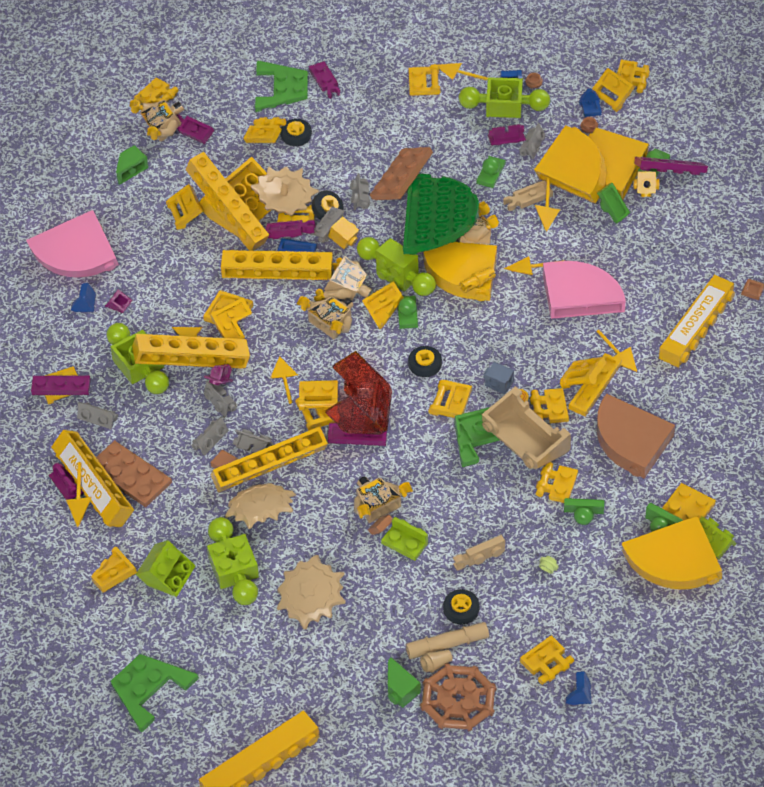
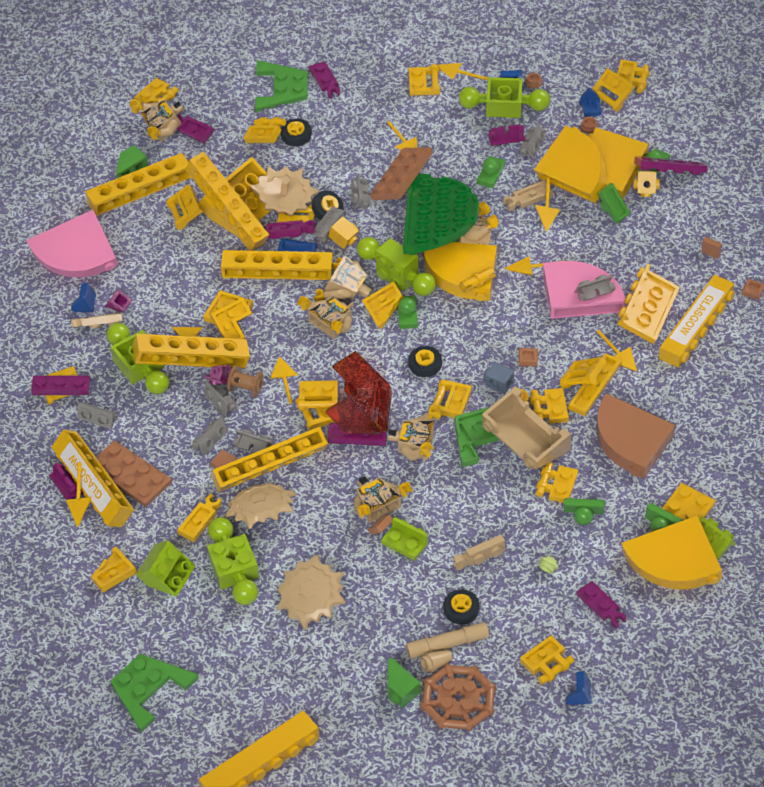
none -> tan plate [71,312,123,329]
none -> yellow brick [85,153,191,216]
none -> yellow plate [177,494,222,542]
none -> medium nougat hose [227,365,264,398]
none -> yellow piece [387,121,418,150]
none -> torso [388,404,441,461]
none -> nougat tile [519,348,538,366]
none -> light grey hinge [575,275,616,301]
none -> magenta plate [577,581,627,629]
none -> yellow bracket [617,263,680,344]
none -> nougat tile [701,237,722,259]

